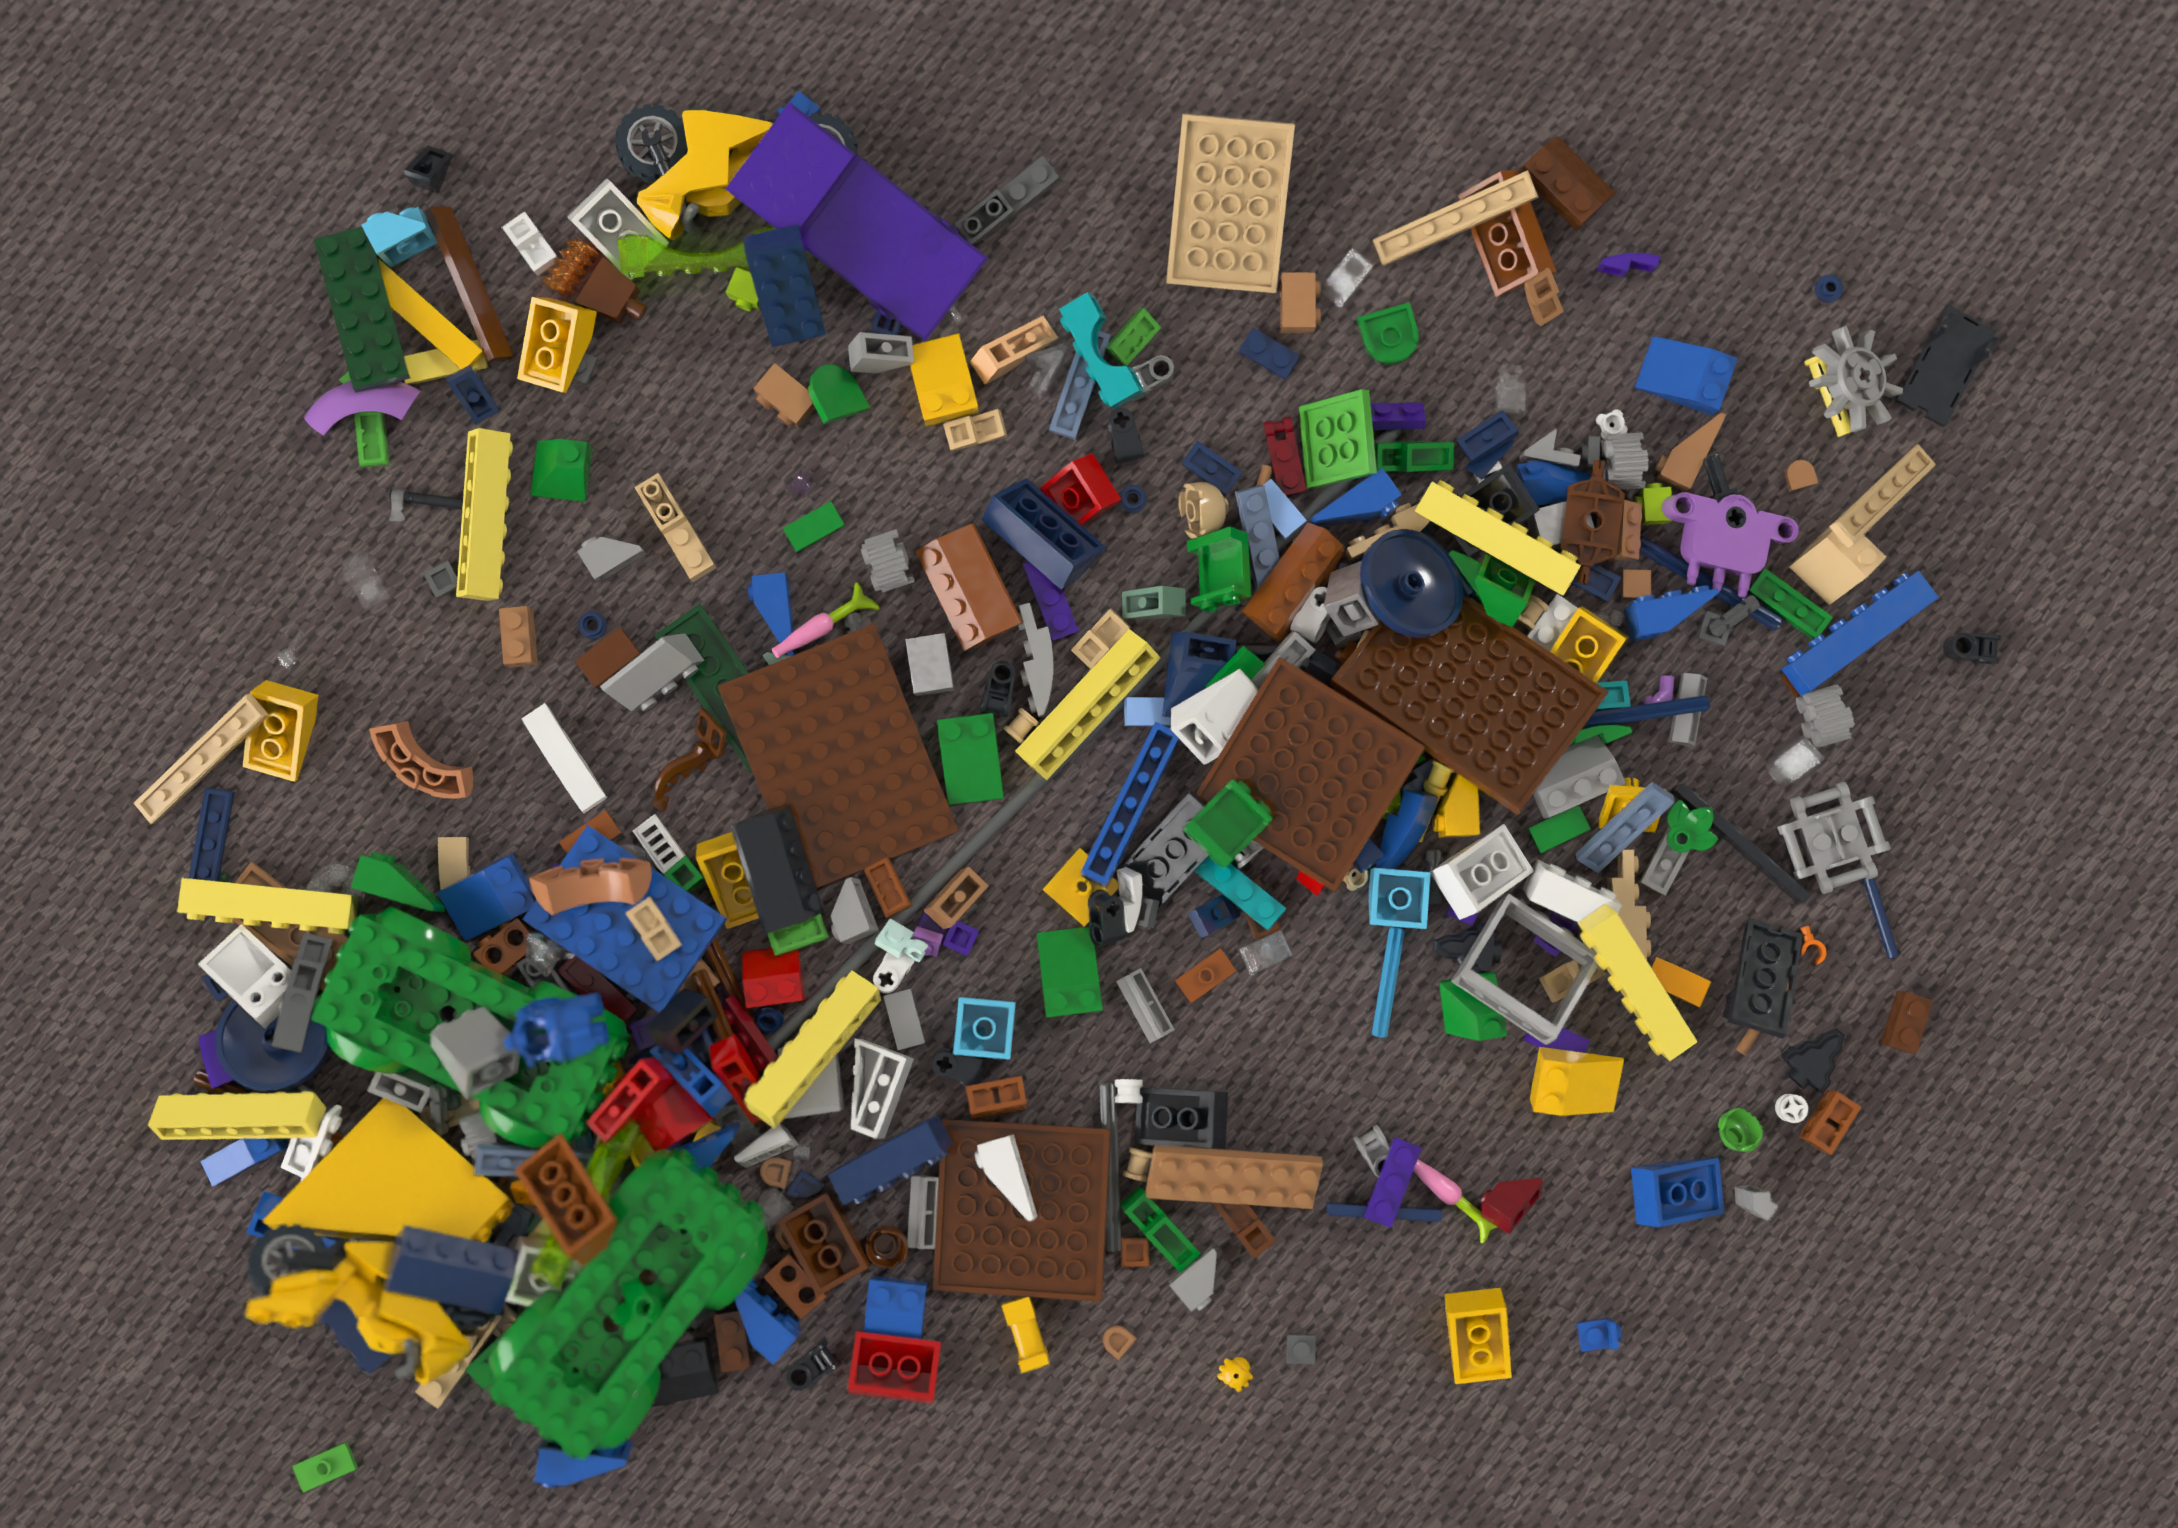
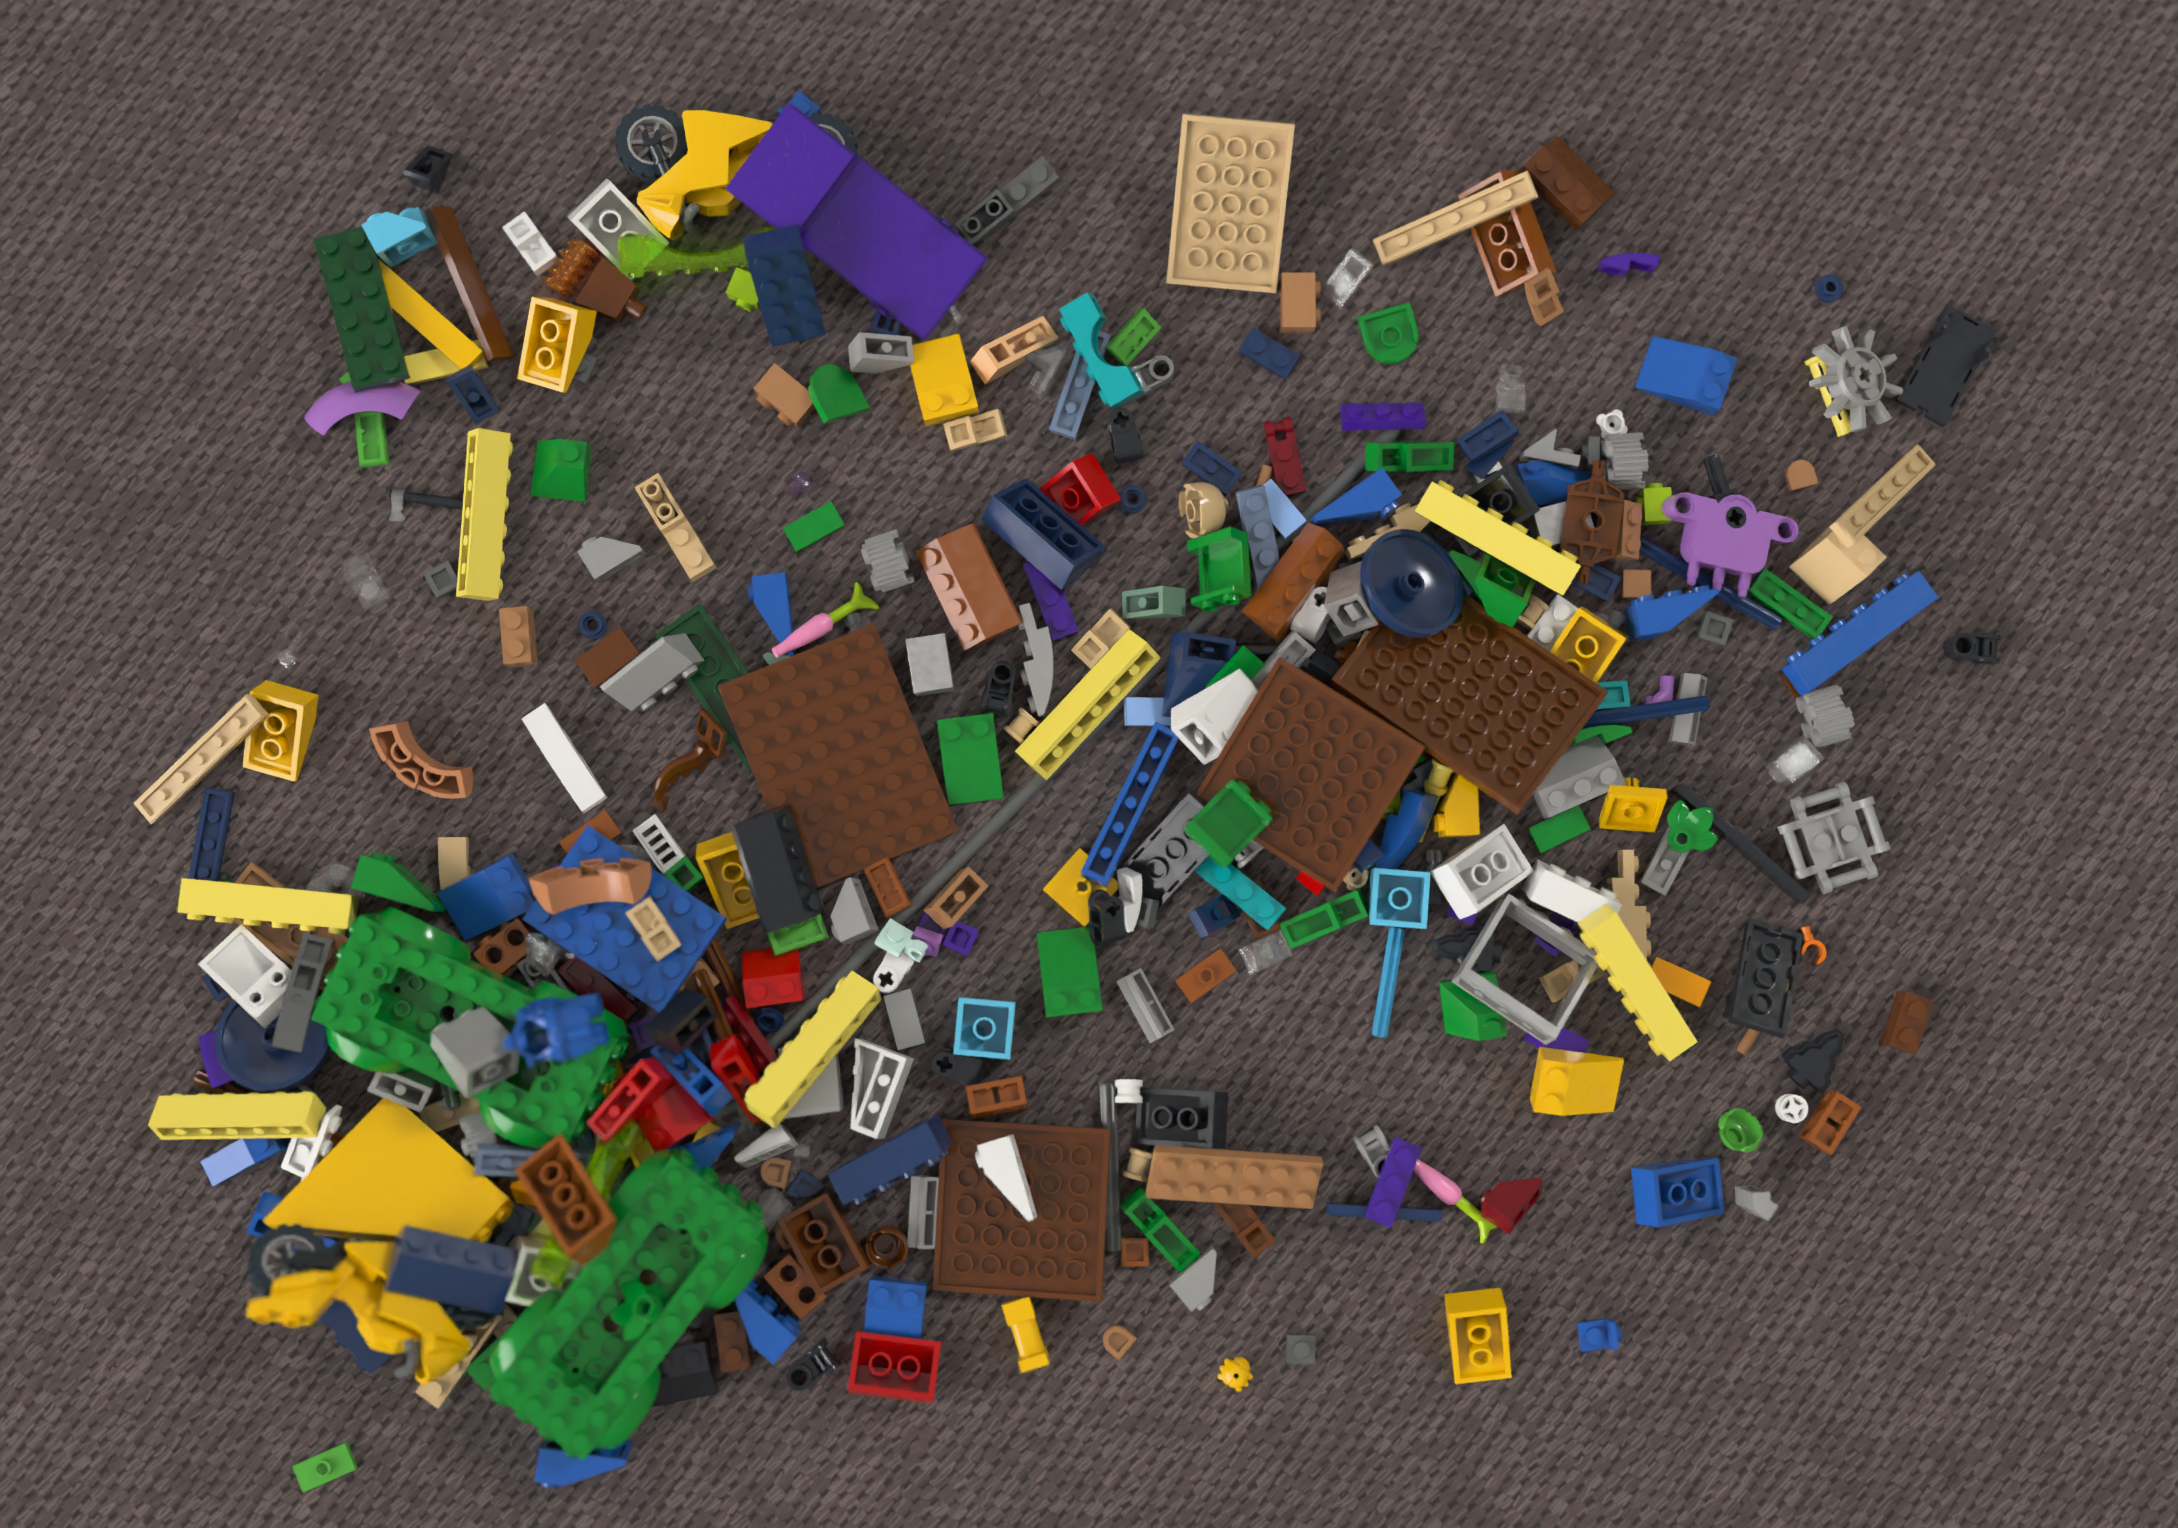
dark grey axle [429,1083,449,1136] -> none
bright green plate [1299,389,1377,489] -> none
sand blue plate [1576,782,1675,873] -> none
medium nougat slope [1654,412,1726,493] -> none
dark grey axle [1709,595,1760,637] -> none
dark blue bar [1863,878,1899,959] -> none
none -> green slope [1279,888,1369,949]

